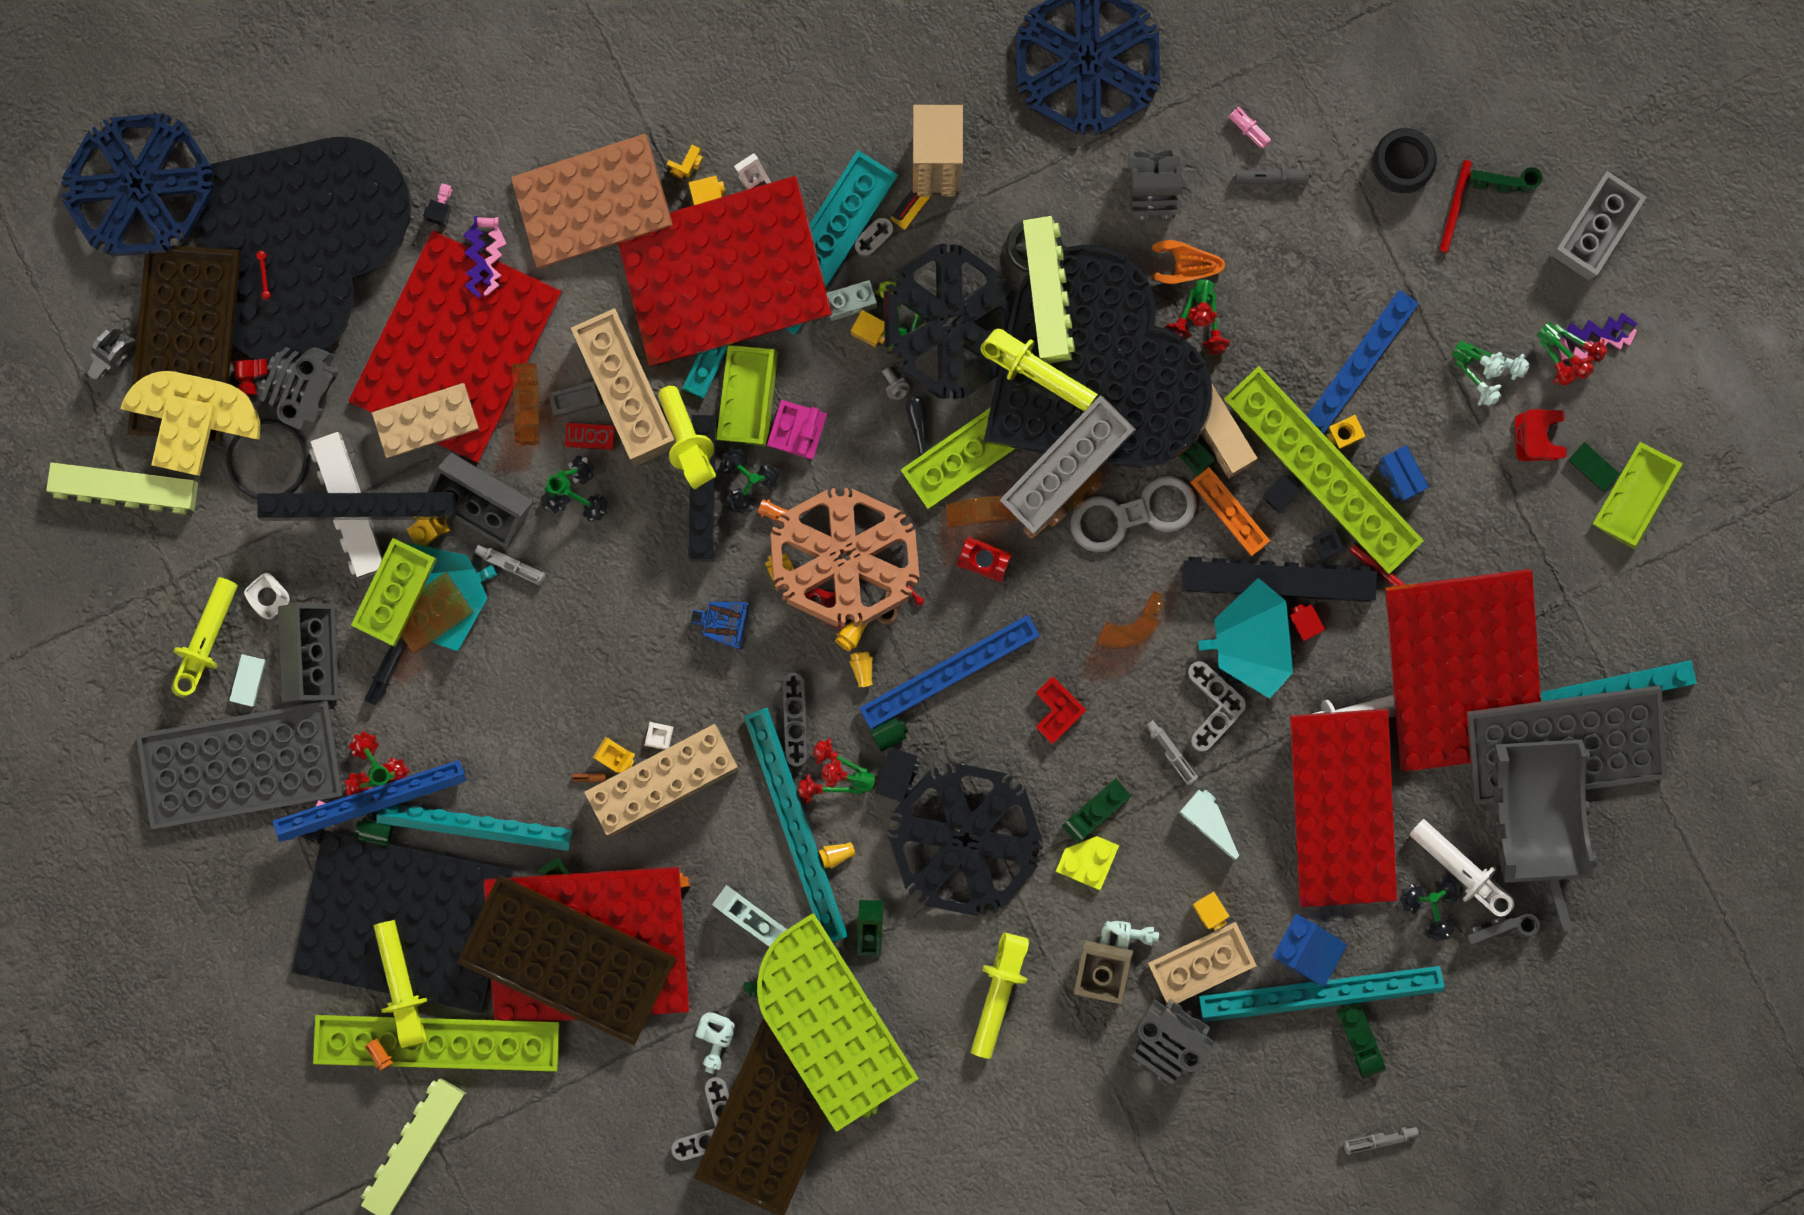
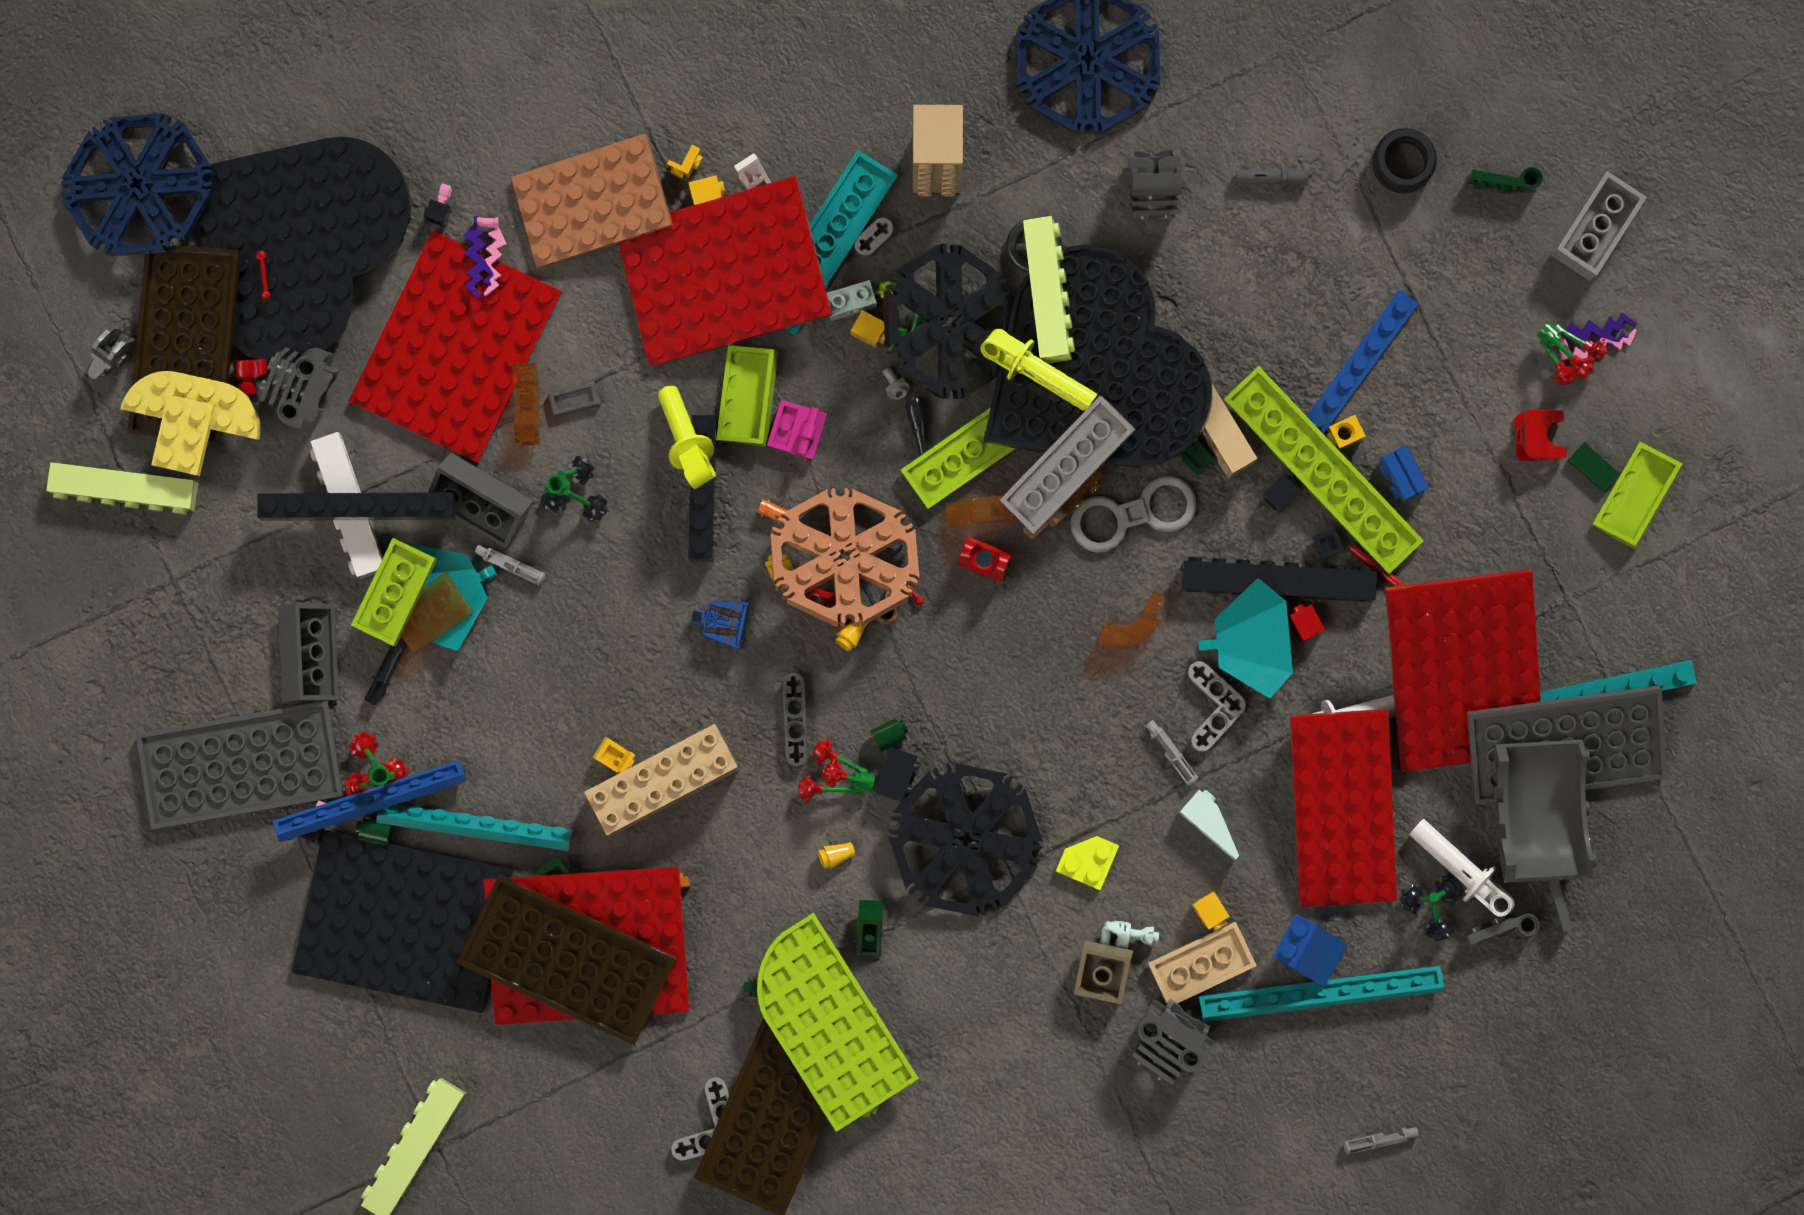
neon yellow piece [172,577,238,698] -> none
black piece [226,419,309,499] -> none
light aqua tile [229,654,266,707] -> none
white piece [244,573,290,620] -> none
lime plate [313,1015,560,1071] -> none
orange pin [364,1038,393,1071] -> none
tan plate [372,383,479,459] -> none
neon yellow piece [373,920,427,1048] -> none
yellow bracket [406,520,450,546] -> none
red tile [565,423,615,451] -> none
tan brick [571,308,676,467] -> none
dark orange pin [572,773,606,782] -> none
white tile [645,722,674,750] -> none
teal tile [682,345,728,400] -> none
light aqua piece [695,1012,734,1074] -> none
light aqua slope [712,885,787,947] -> none
black plant [719,448,782,514] -> none
teal plate [744,708,848,942] -> none
yellow cone [849,651,873,687] -> none
blue plate [859,615,1040,729] -> none
sticker [890,189,931,230] -> none
neon yellow piece [970,932,1029,1059] -> none
red plate [1035,676,1087,744] -> none
dark green plate [1061,778,1131,844] -> none
orange animal [1151,240,1225,284] -> none
red plant [1164,280,1230,355] -> none
orange plate [1190,467,1270,557] -> none
bright pink axle [1228,107,1271,149] -> none
dark green plate [1336,1003,1386,1079] -> none
red bar [1439,160,1473,253] -> none
light aqua plant [1452,341,1529,407] -> none

